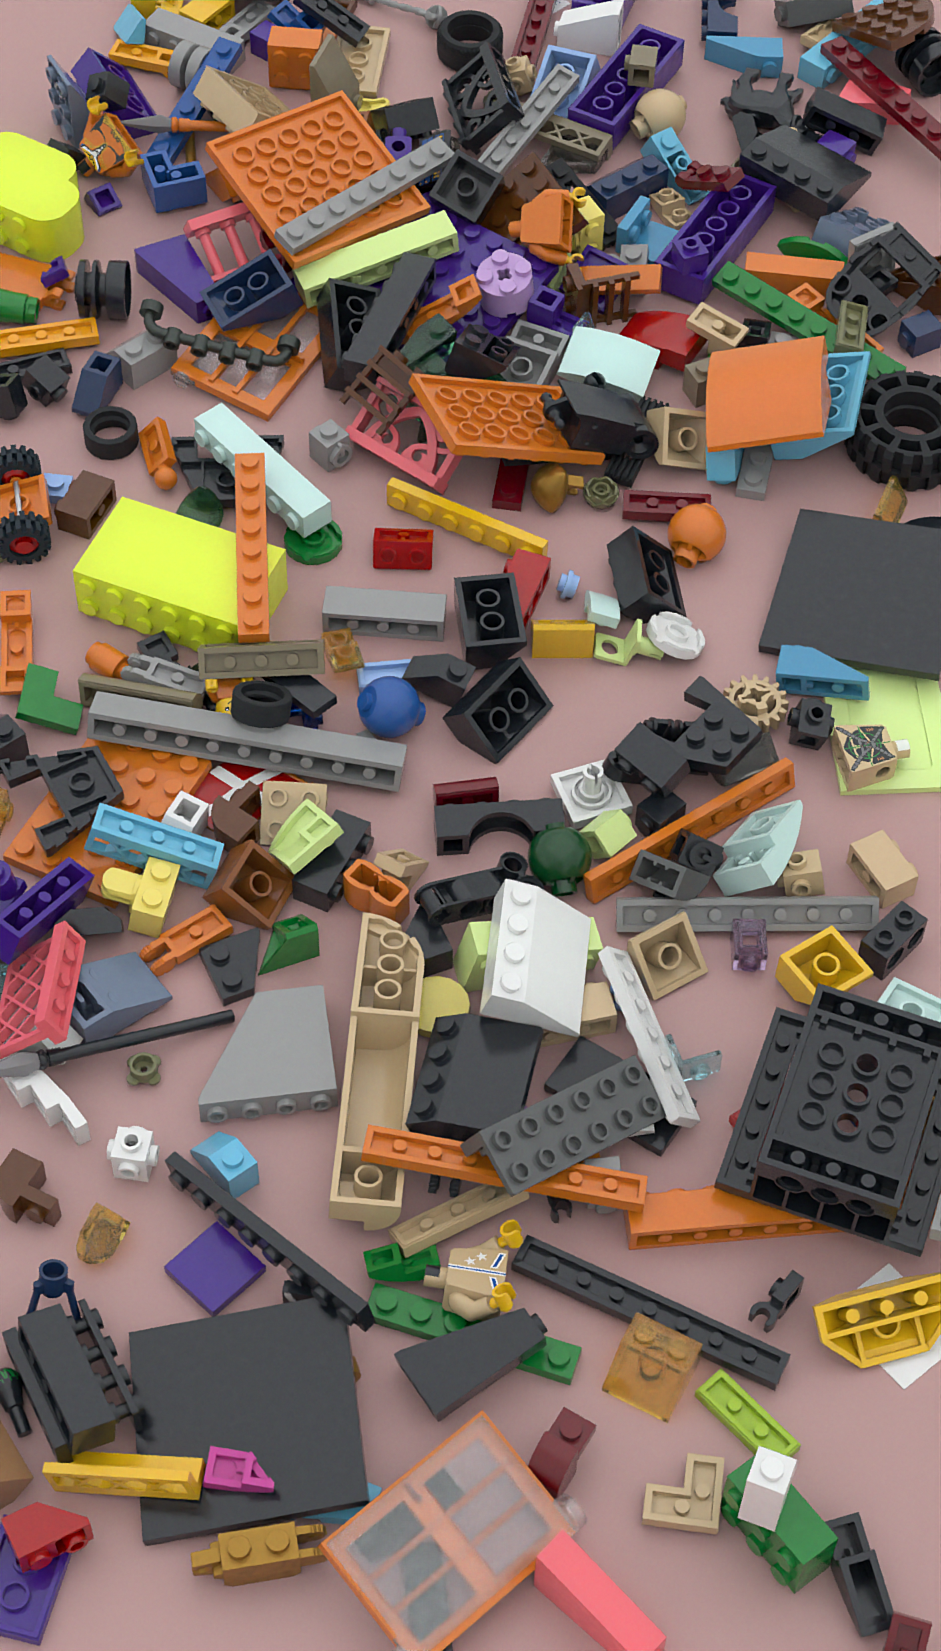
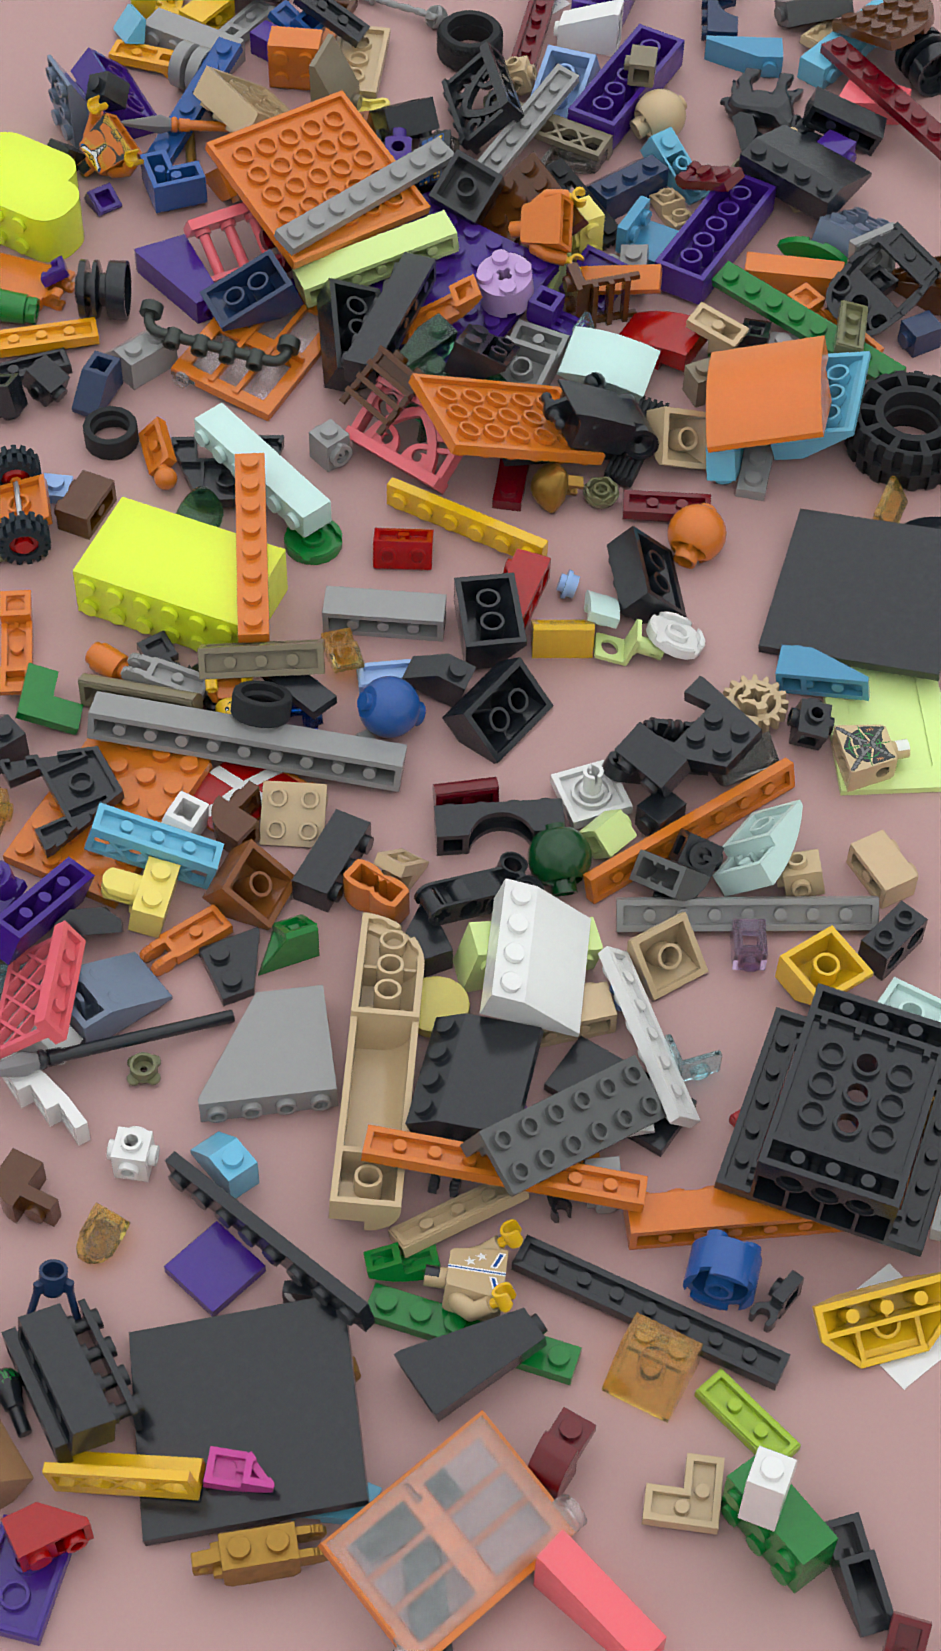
yellowish green plate [268,798,344,875] -> none
dark purple plate [671,235,709,276] -> none
none -> blue brick [683,1229,762,1311]

